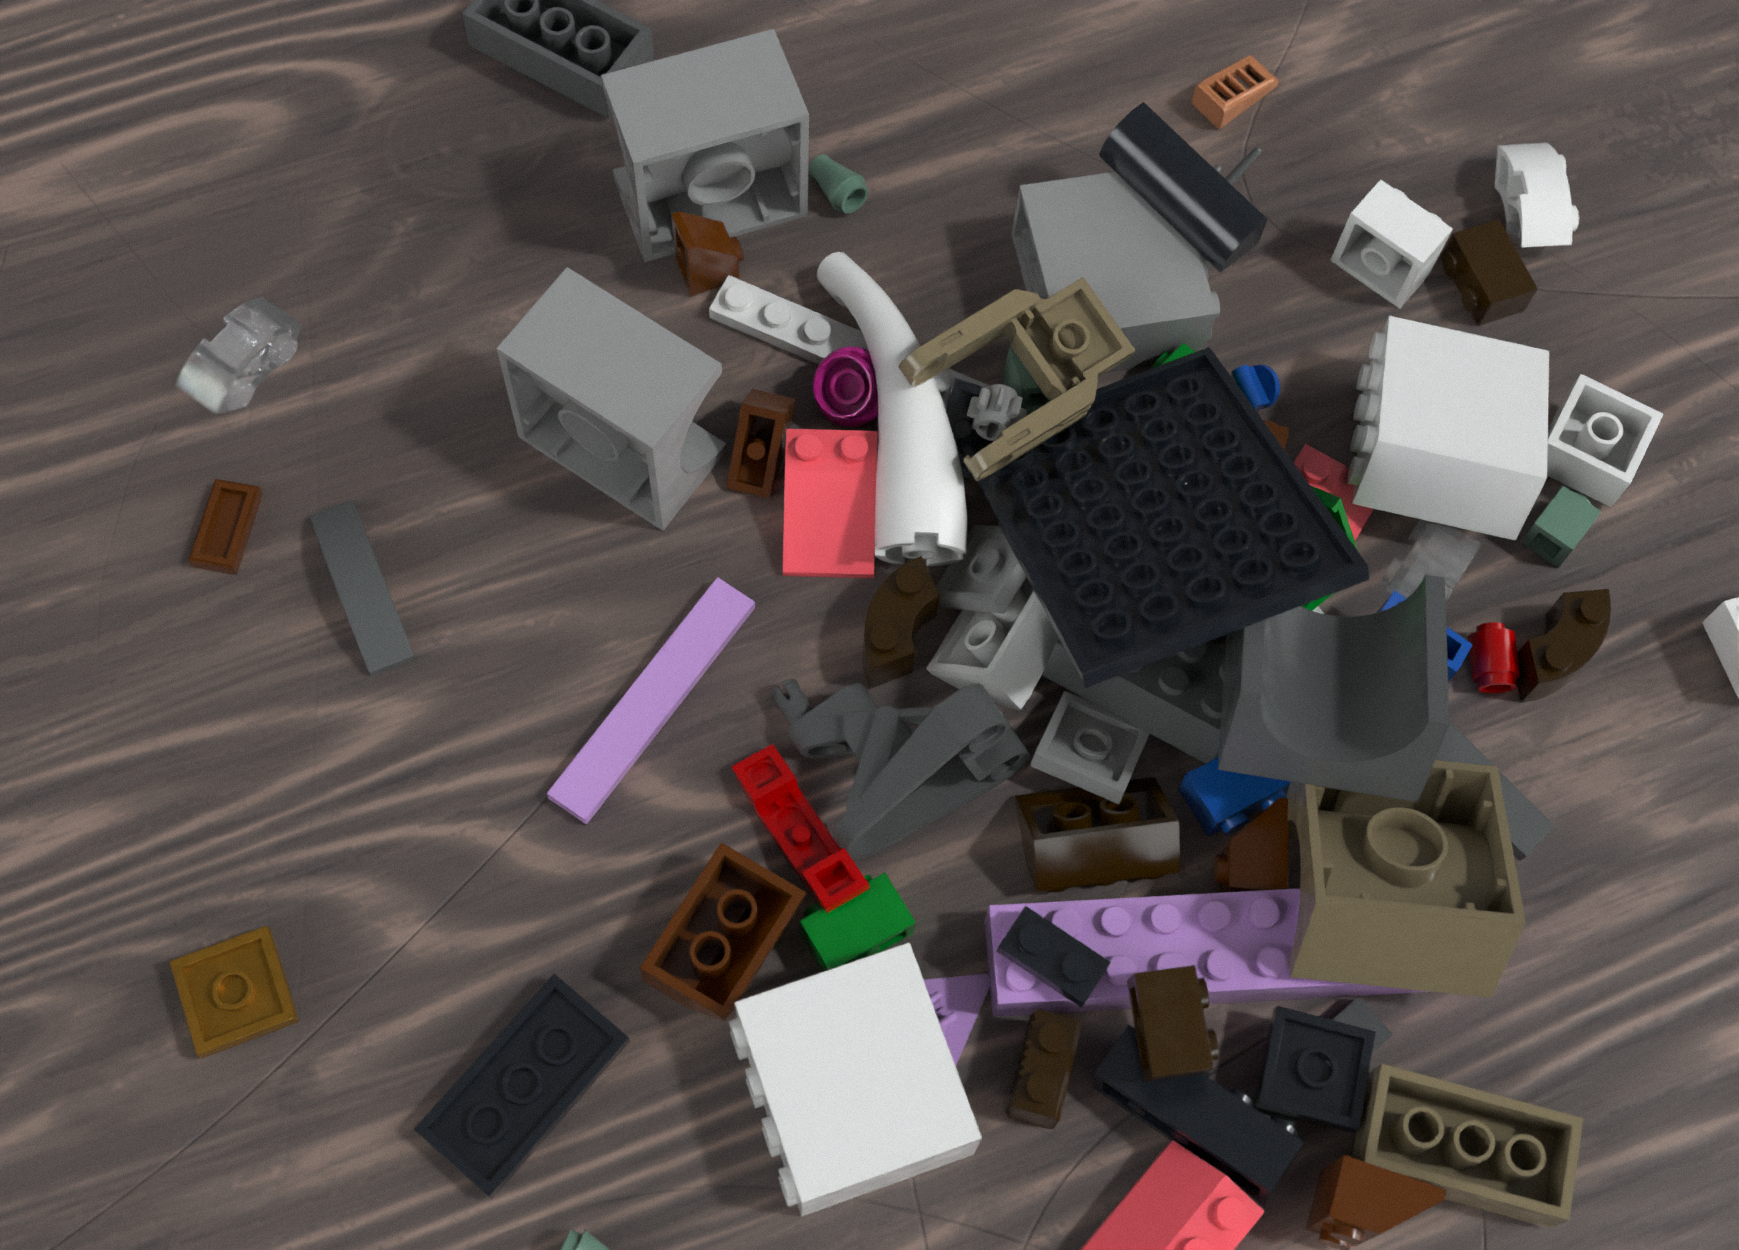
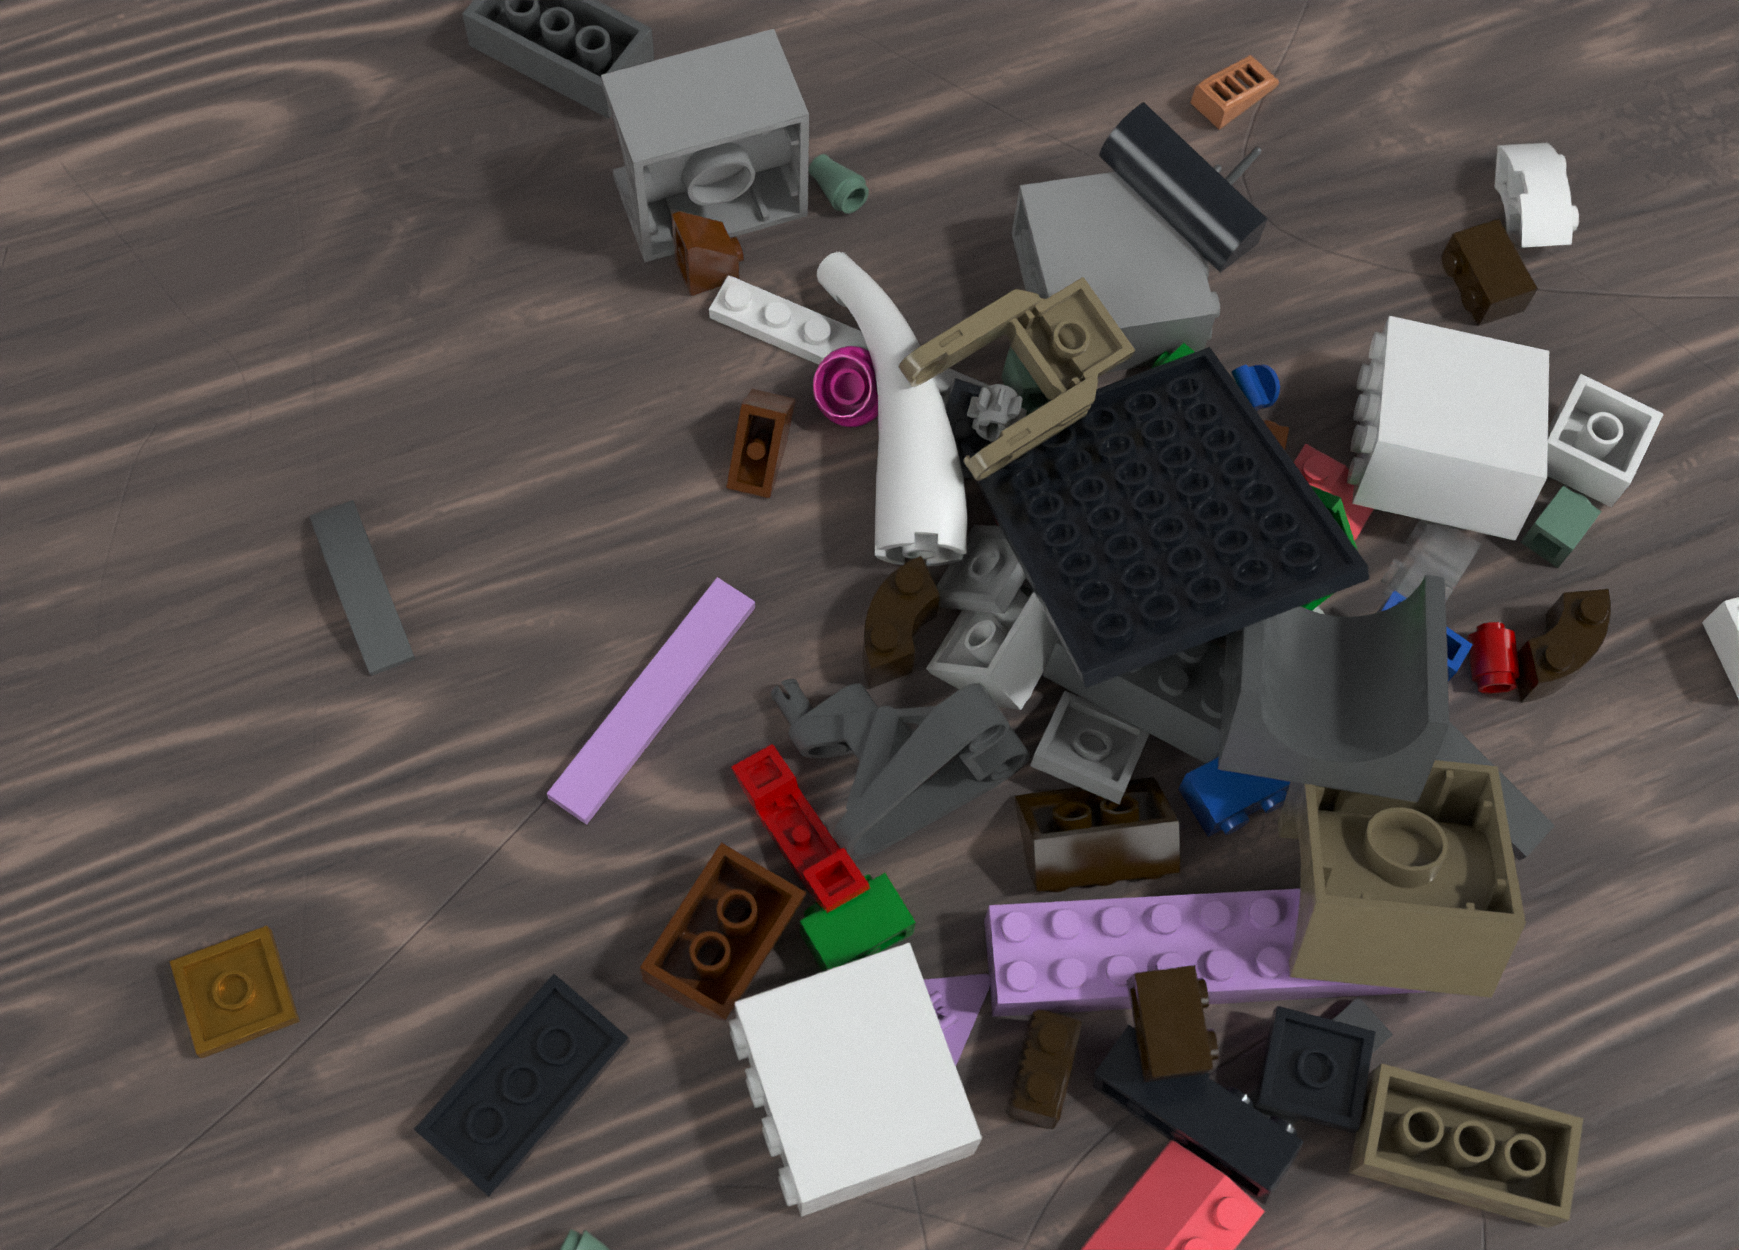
clear brick [176,297,303,414] -> none
reddish brown tile [188,479,263,575] -> none
light grey piece [496,267,727,531] -> none
coral slope [782,429,877,578] -> none
black plate [997,906,1111,1008] -> none
reddish brown slope [1213,798,1289,893] -> none
reddish brown slope [1306,1155,1447,1250] -> none
white brick [1330,180,1453,309] -> none

